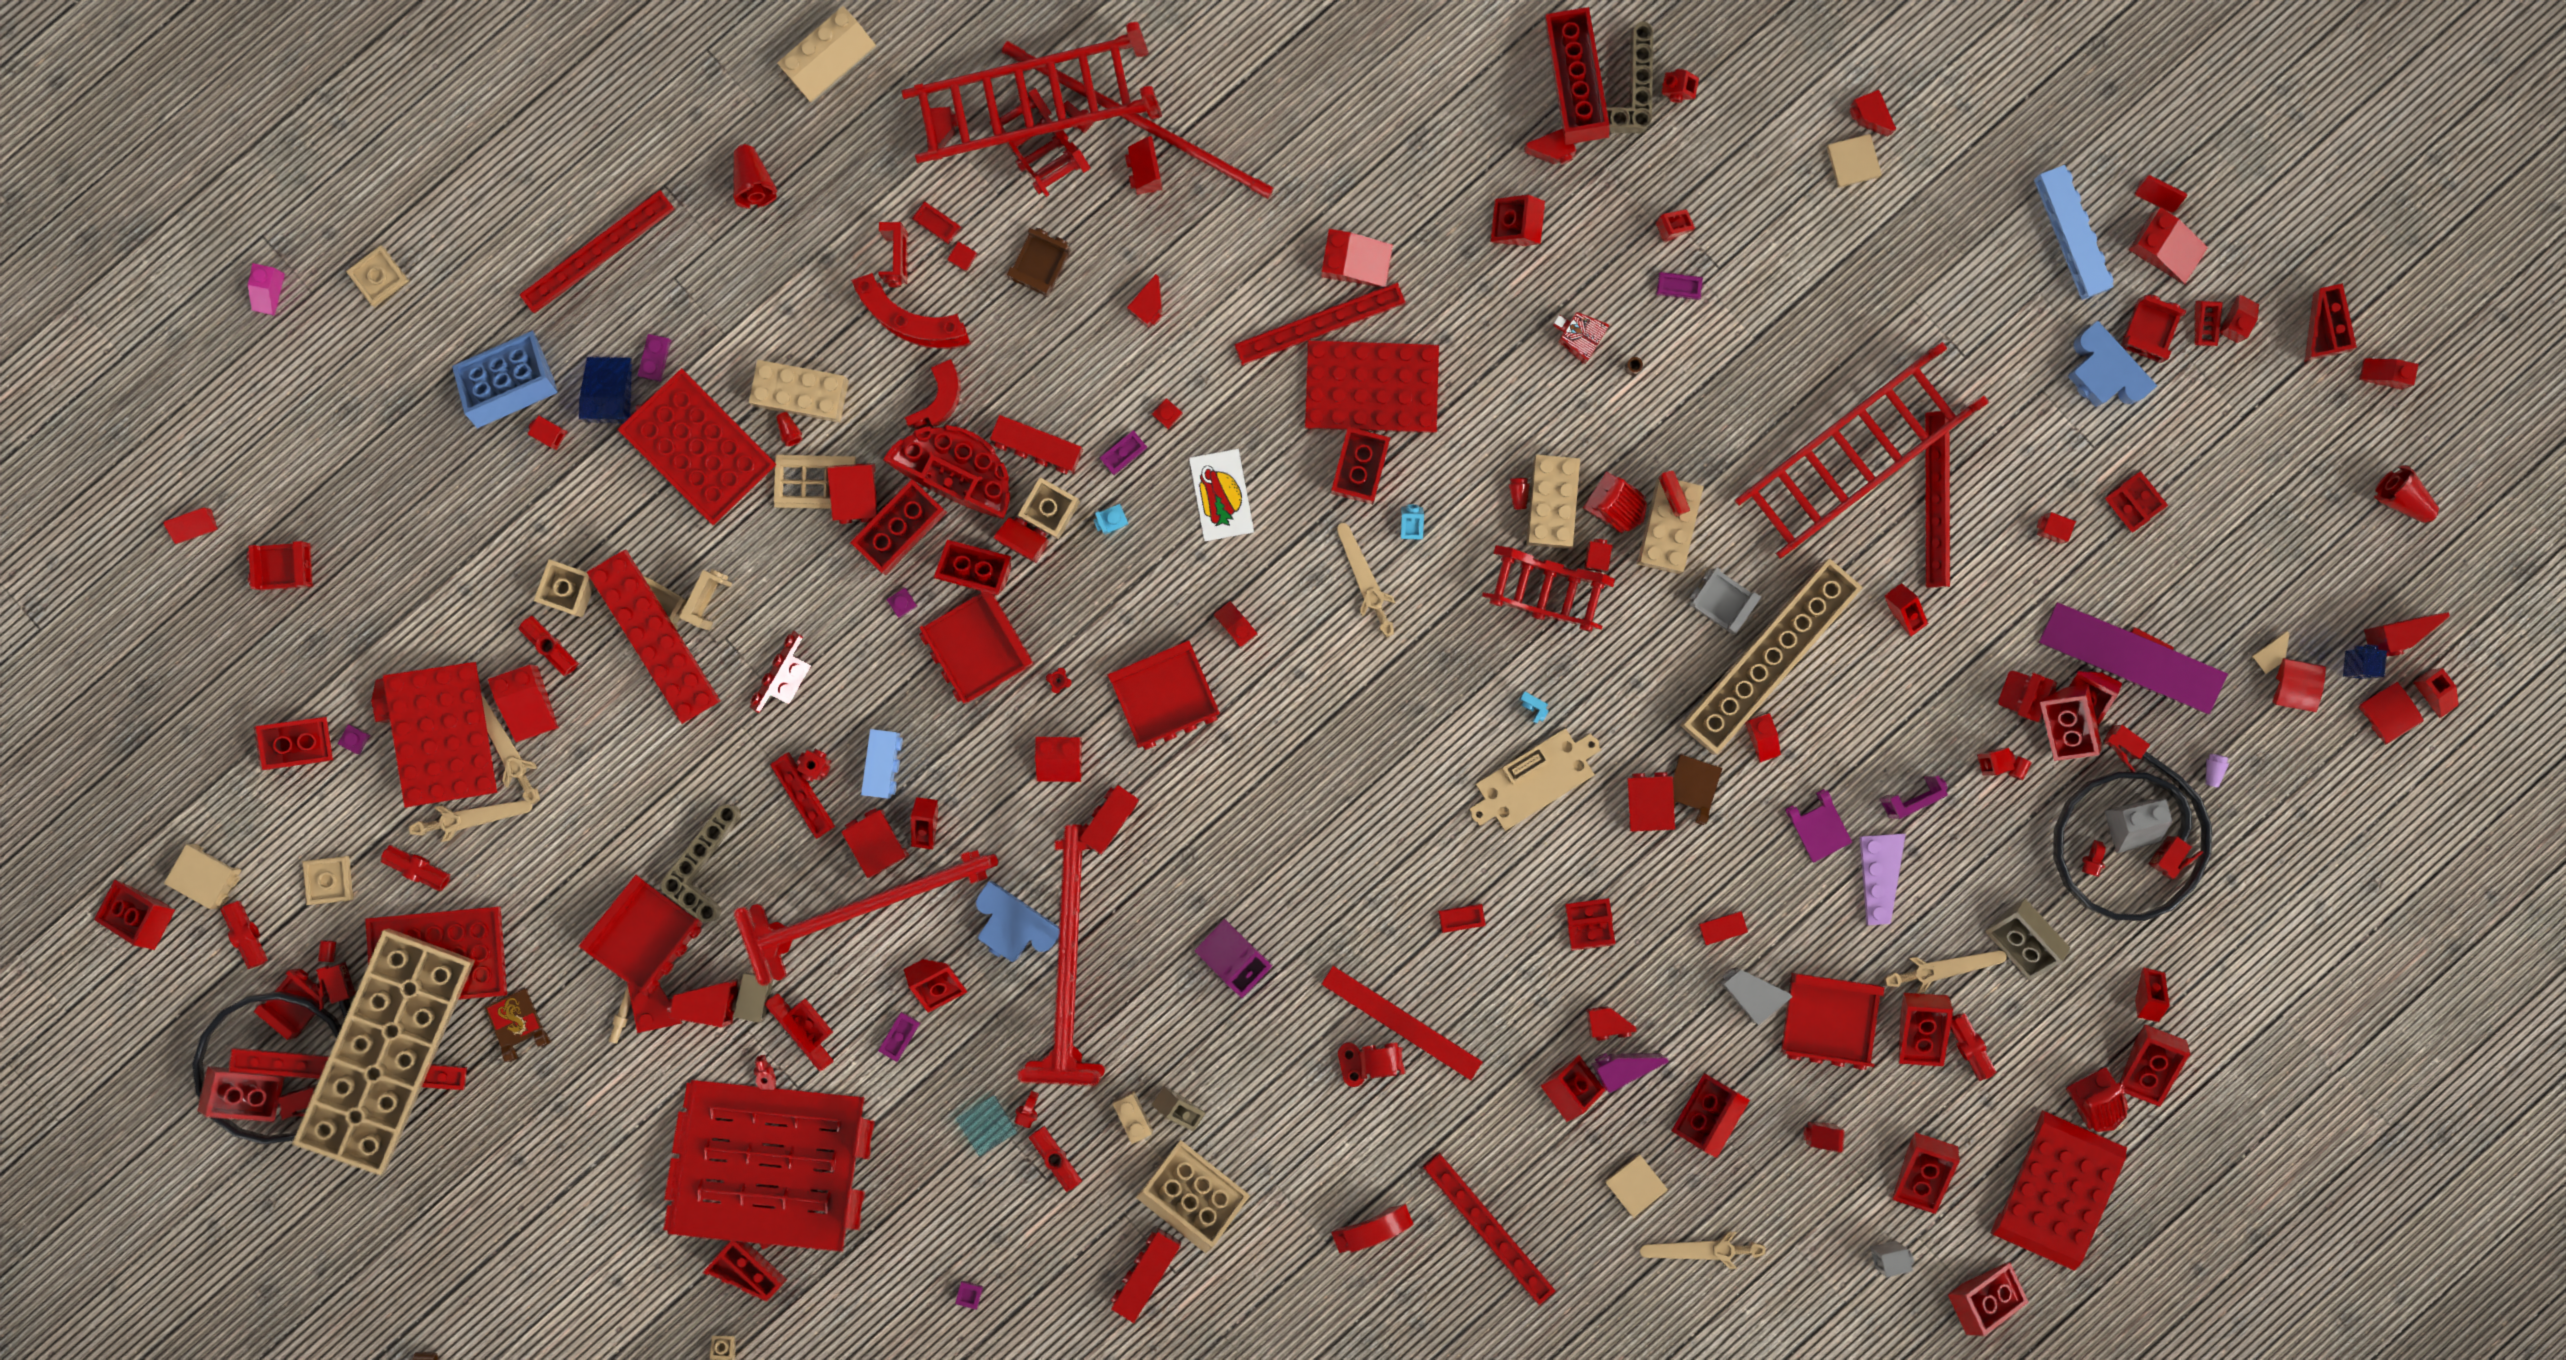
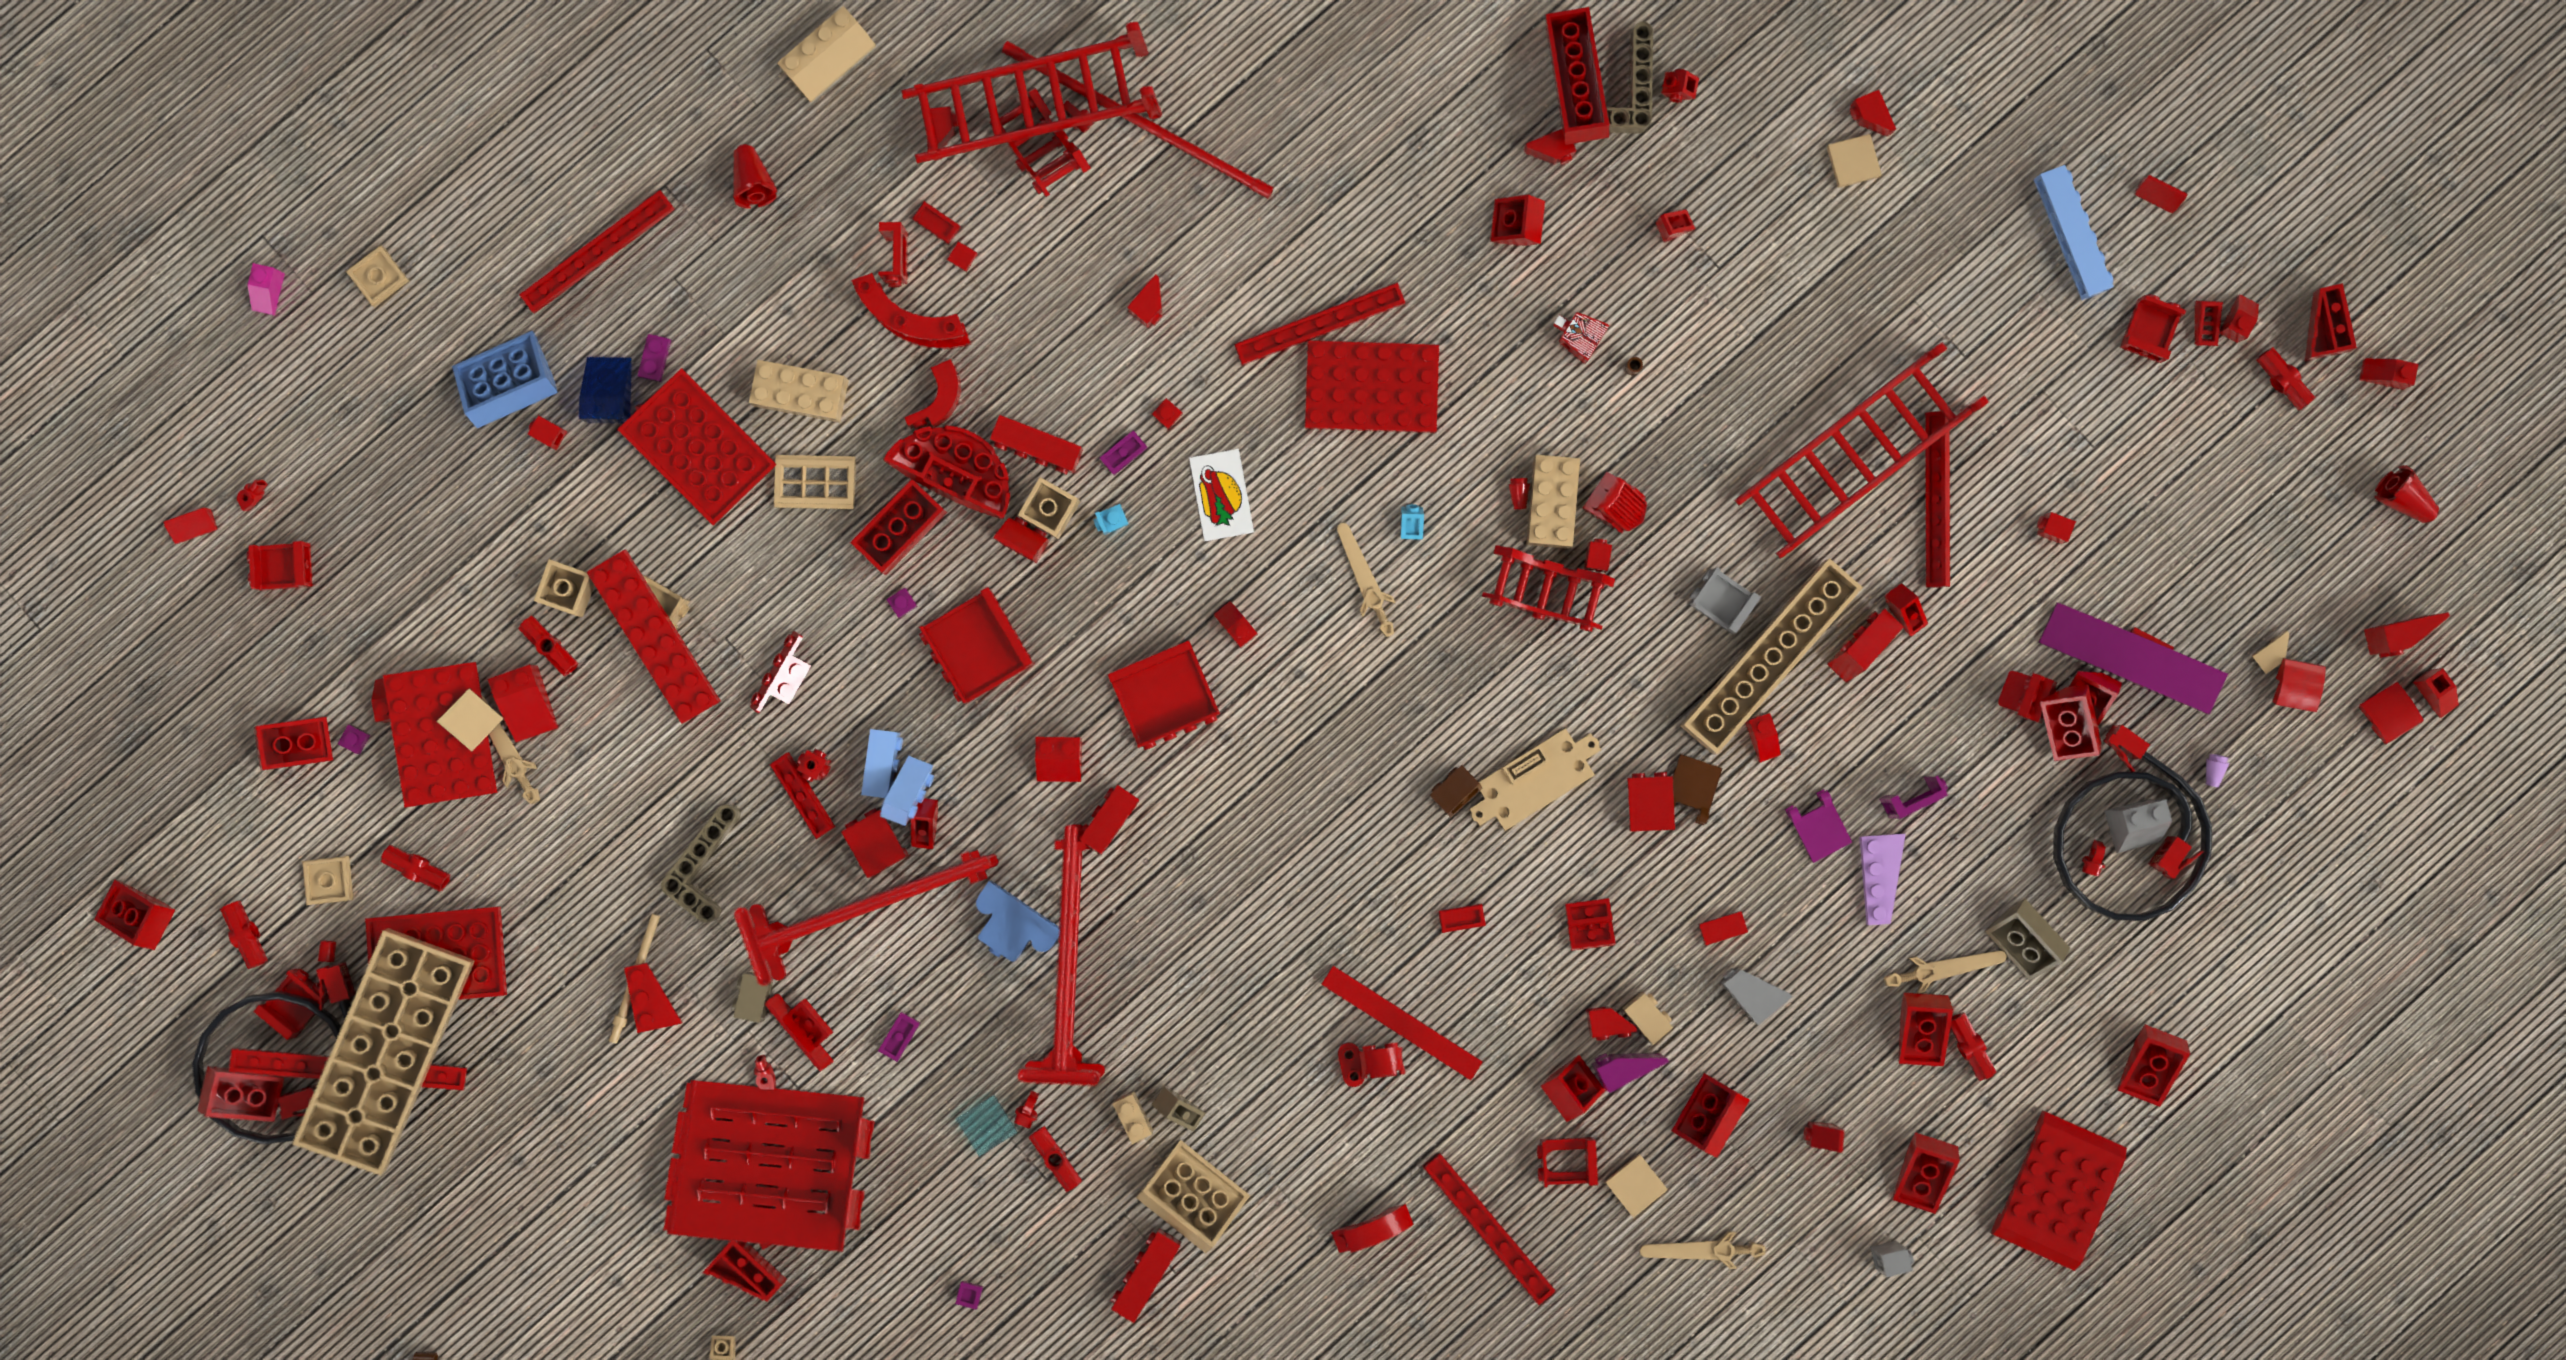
tan panel [164,844,241,909] -> none
tan sword [409,800,533,842] -> none
flag [485,988,551,1062] -> none
red panel [578,875,703,996] -> none
red slope [667,979,739,1028] -> none
tan panel [679,569,733,631] -> none
red cone [776,412,802,447] -> none
red panel [827,463,879,524] -> none
red slope [903,959,967,1013] -> none
red slope [934,540,1011,595] -> none
reddish brown panel [1007,227,1071,298] -> none
red plate [1046,668,1072,693] -> none
red slope [1125,136,1163,195] -> none
magenta slope [1194,918,1273,998] -> none
slope [1321,229,1393,288] -> none
red brick [1331,427,1391,505] -> none
medium azure bracket [1519,691,1549,724] -> none
tan brick [1637,479,1704,574] -> none
magenta tile [1656,272,1703,300] -> none
red slope [1658,471,1690,517] -> none
red panel [1781,973,1885,1070] -> none
red slope [1947,1262,2029,1336] -> none
red slope [1977,747,2015,776] -> none
red hinge [2009,756,2032,781] -> none
red piece [2066,1067,2129,1132] -> none
medium blue brick [2068,321,2157,407] -> none
red slope [2104,471,2168,533] -> none
slope [2128,207,2208,285] -> none
red slope [2135,967,2170,1023] -> none
clear blue brick [2343,645,2387,679] -> none
none -> red piece [237,480,268,511]
none -> tan tile [437,689,503,751]
none -> light blue brick [880,756,934,826]
none -> reddish brown brick [1430,765,1482,818]
none -> red panel [1537,1137,1598,1188]
none -> tan brick [1621,992,1673,1045]
none -> red wedge [1827,609,1904,683]
none -> red piece [2256,347,2316,410]

